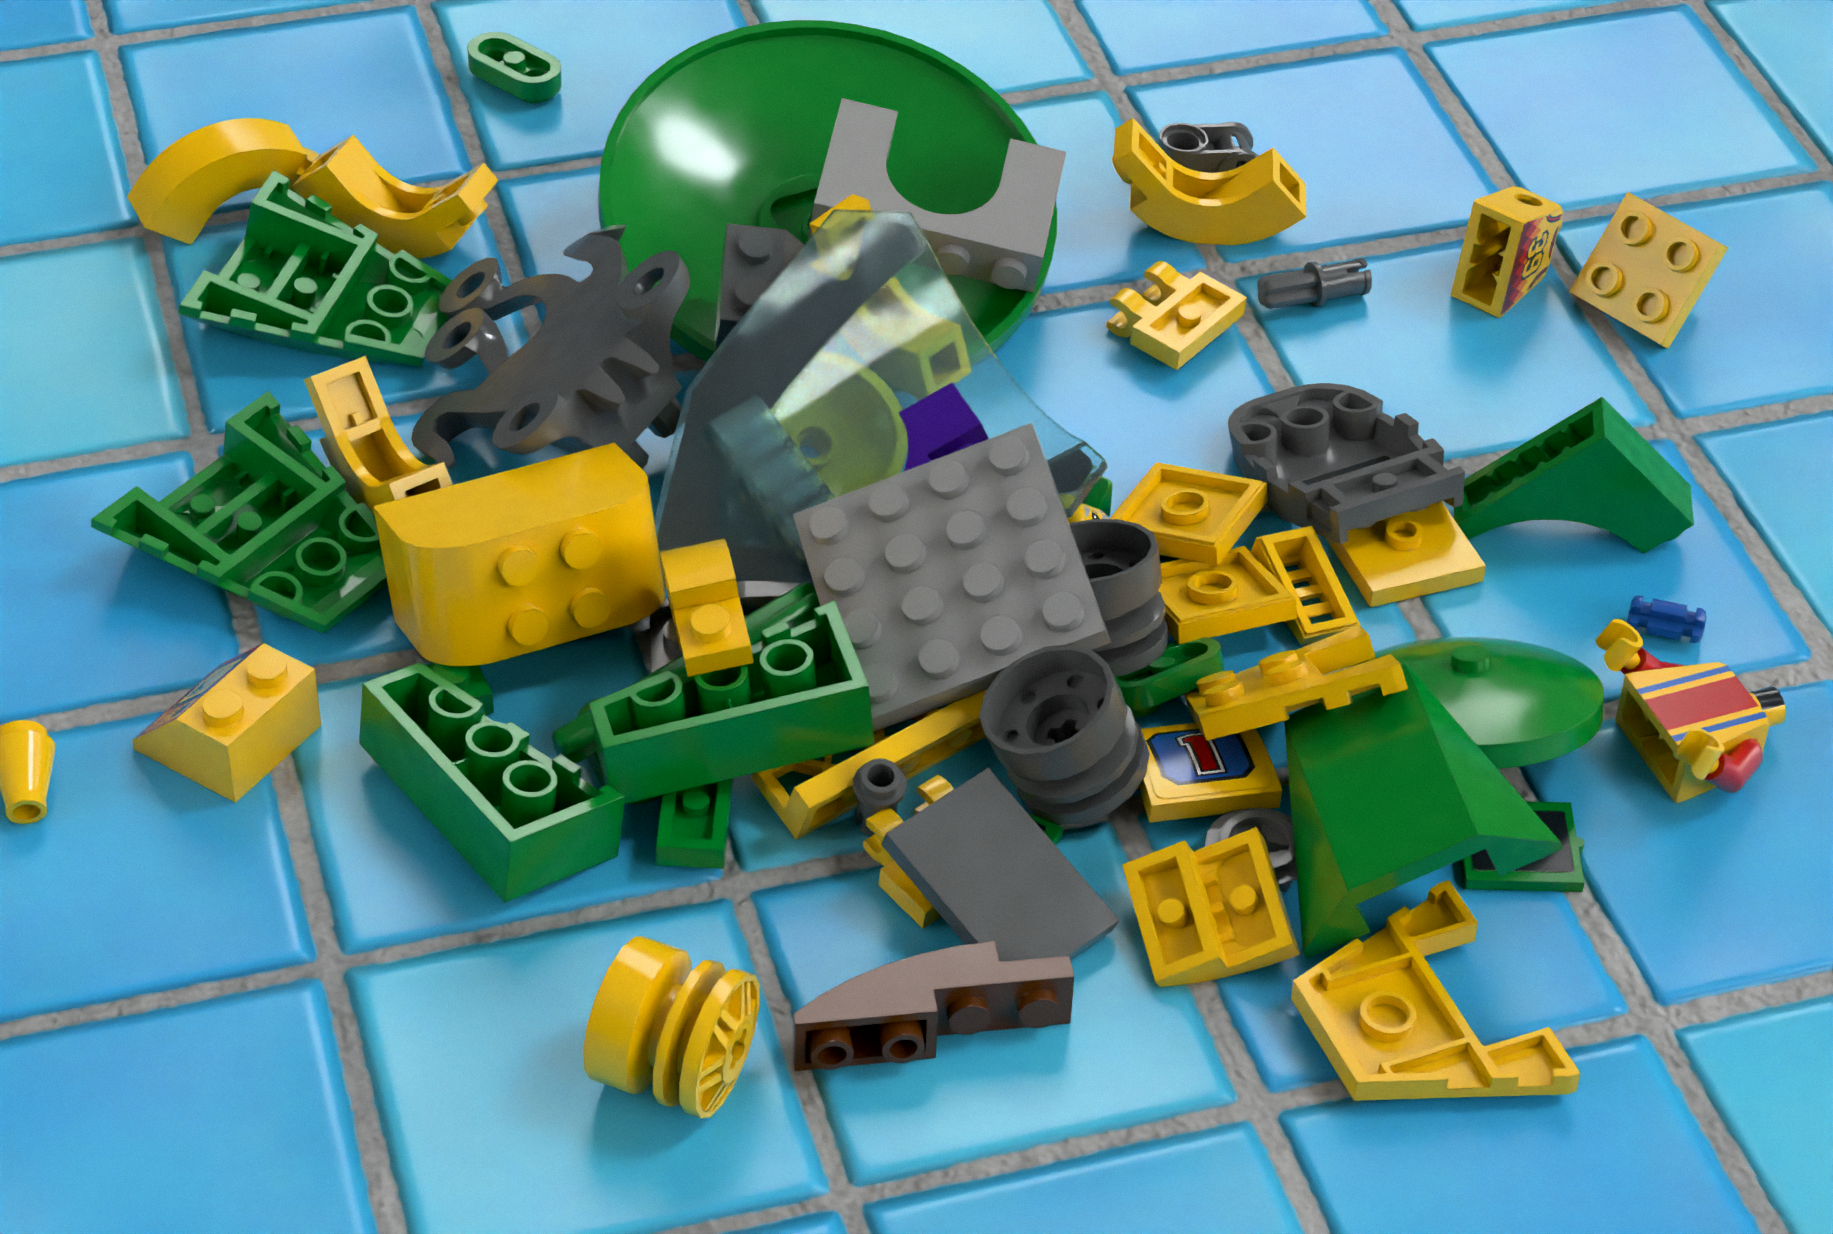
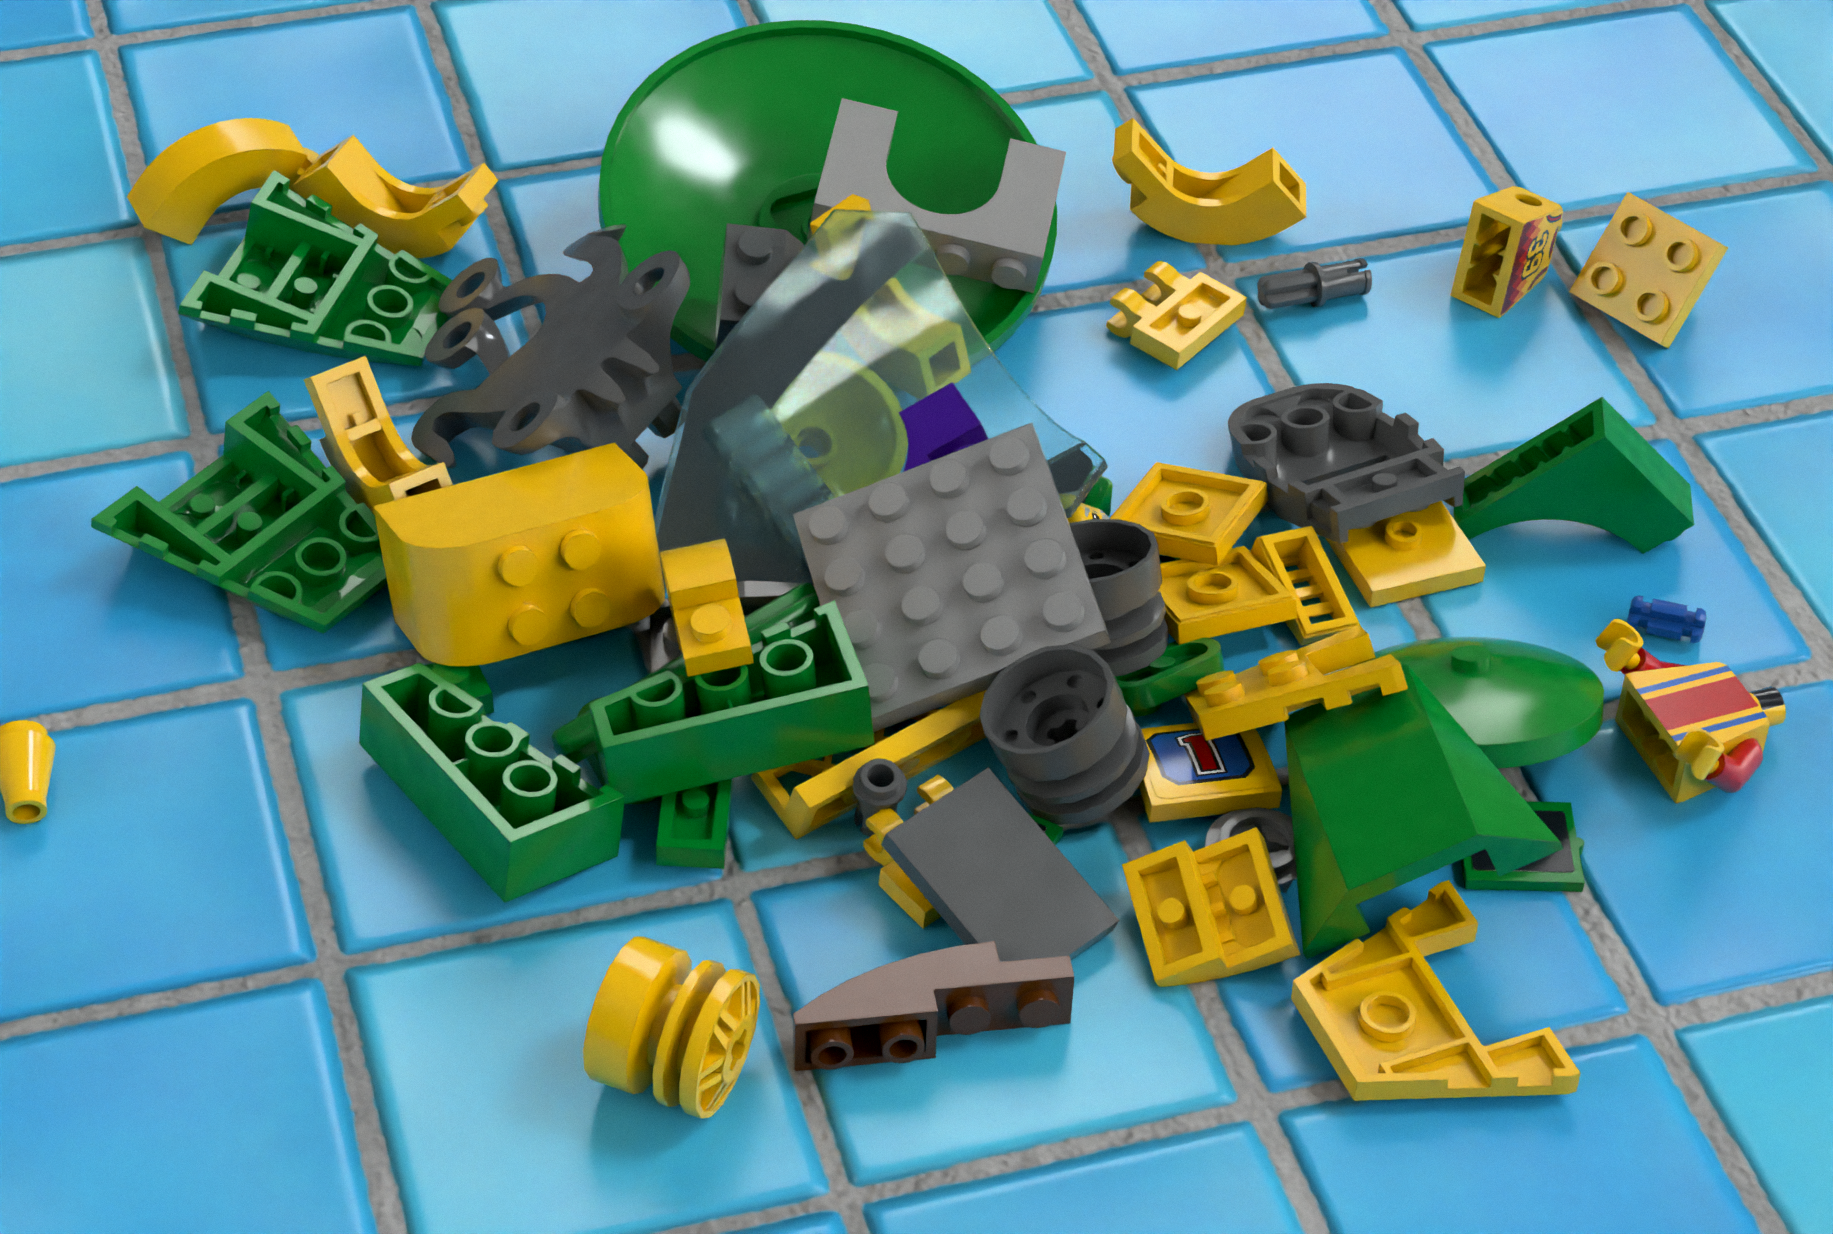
yellow slope [132,643,321,803] -> none
green plate [467,32,562,103] -> none
dark grey piece [1158,122,1259,173] -> none

